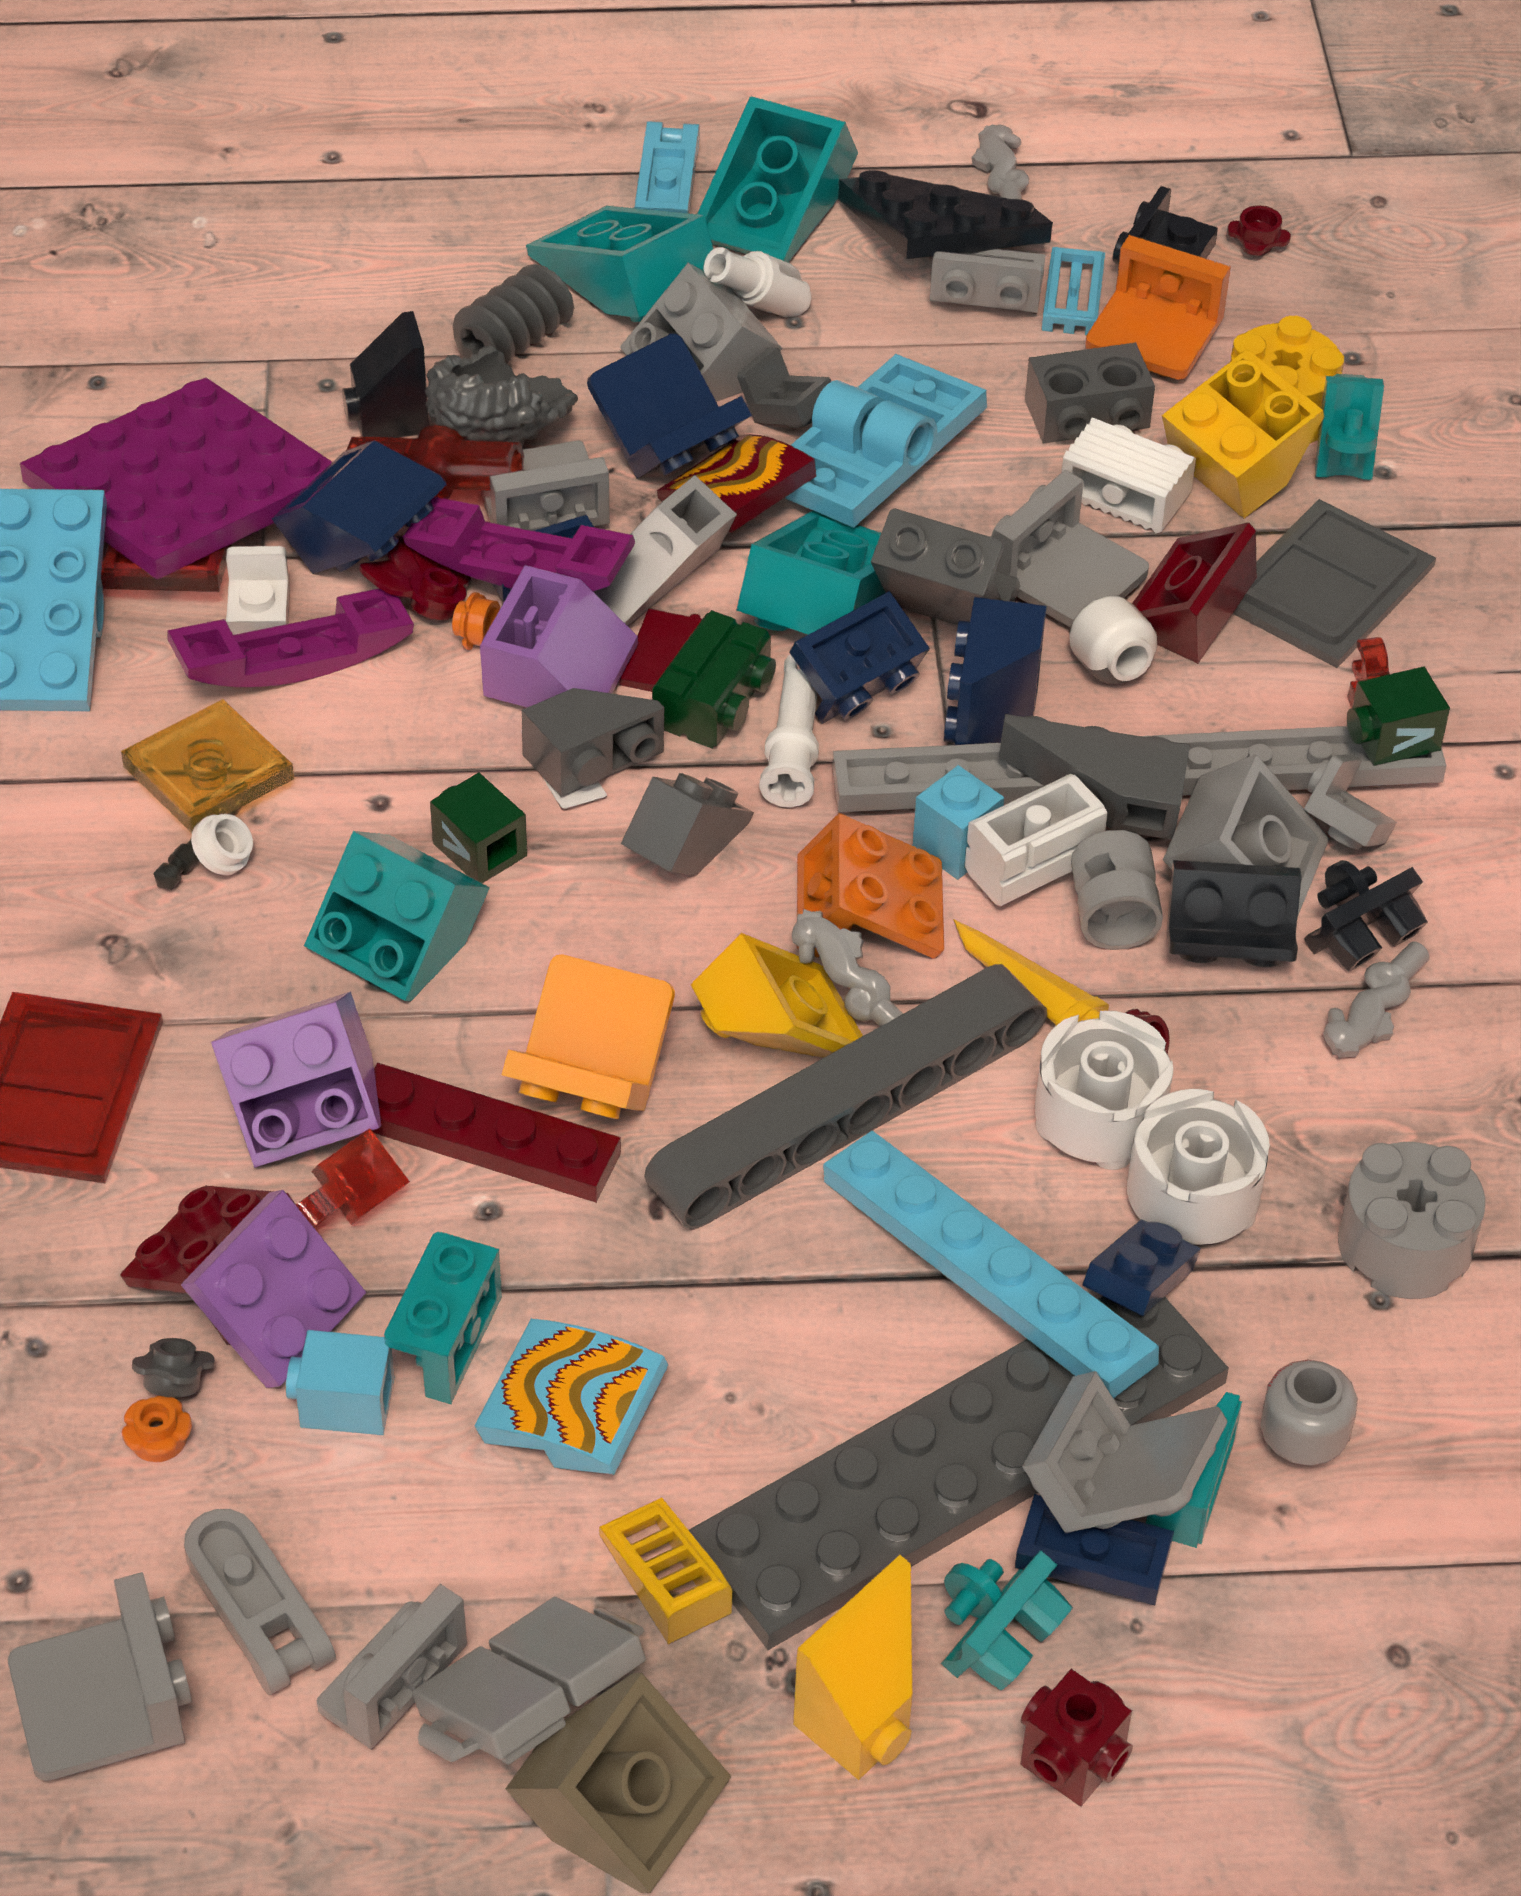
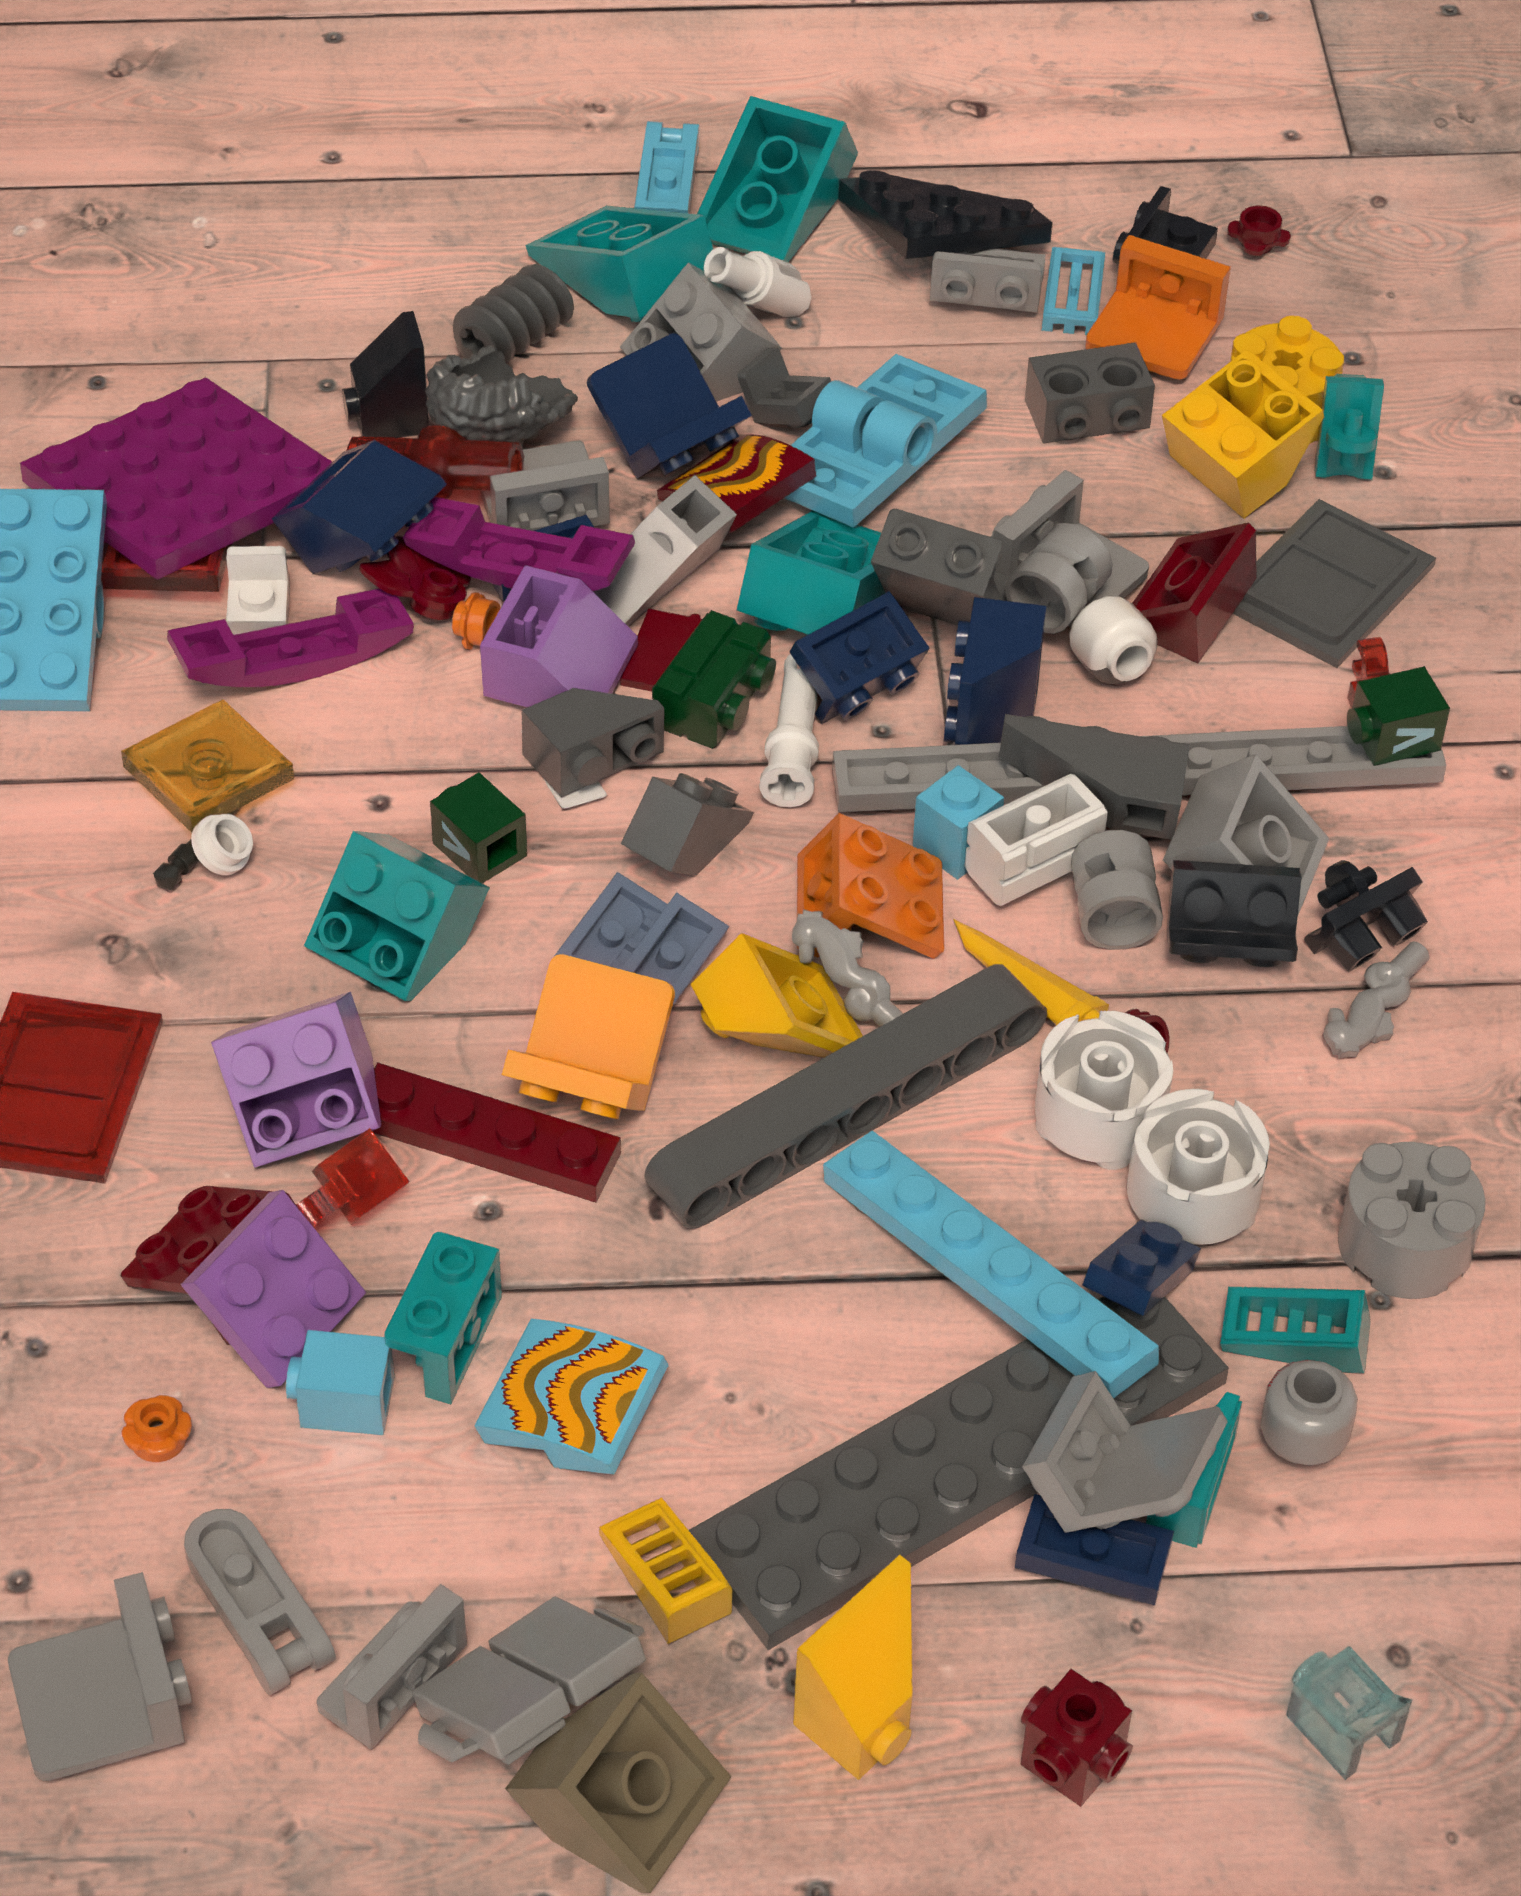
dark grey plate [132,1338,215,1398] -> none
teal hips [941,1550,1073,1691] -> none
light grey animal [971,124,1029,199] -> none
white brick [1061,418,1196,534] -> none
light grey bracket [1304,754,1397,850] -> none
none -> sand blue slope [554,872,729,1008]
none -> light grey wheel [1005,523,1113,634]
none -> teal slope [1220,1287,1371,1373]
none -> clear light blue window [1286,1646,1412,1780]

